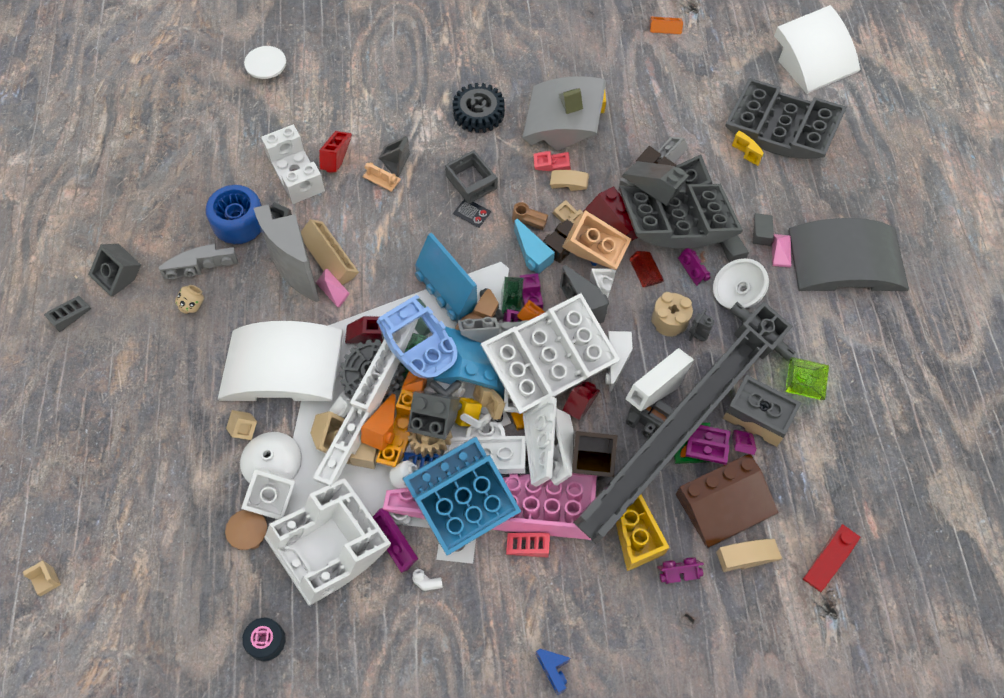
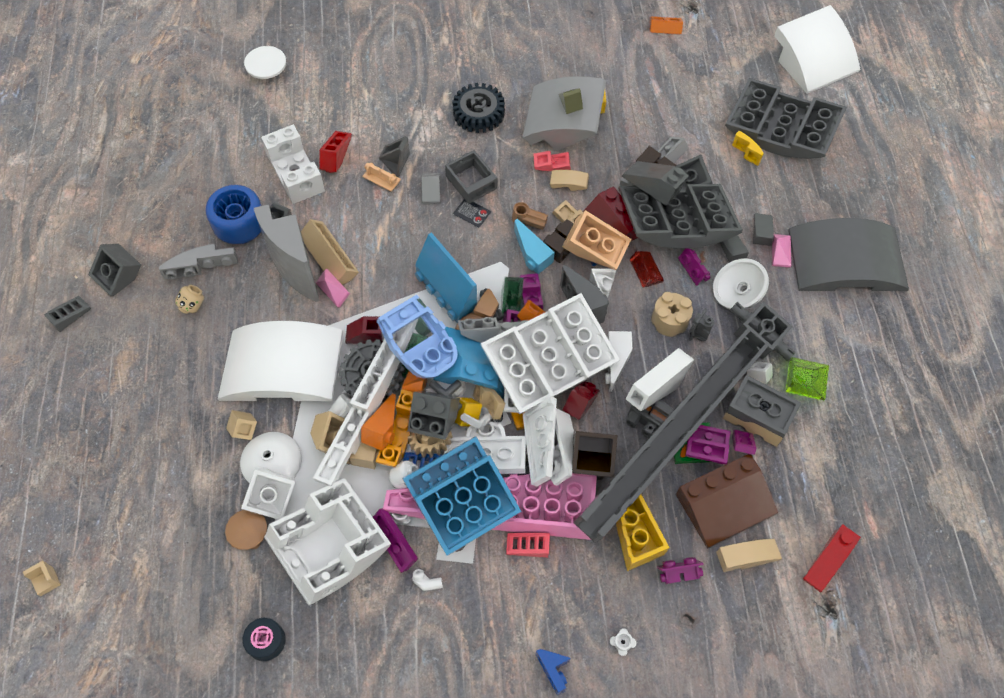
none -> light grey slope [422,173,440,204]
none -> white plate [610,629,636,656]
none -> white slope [747,361,773,384]

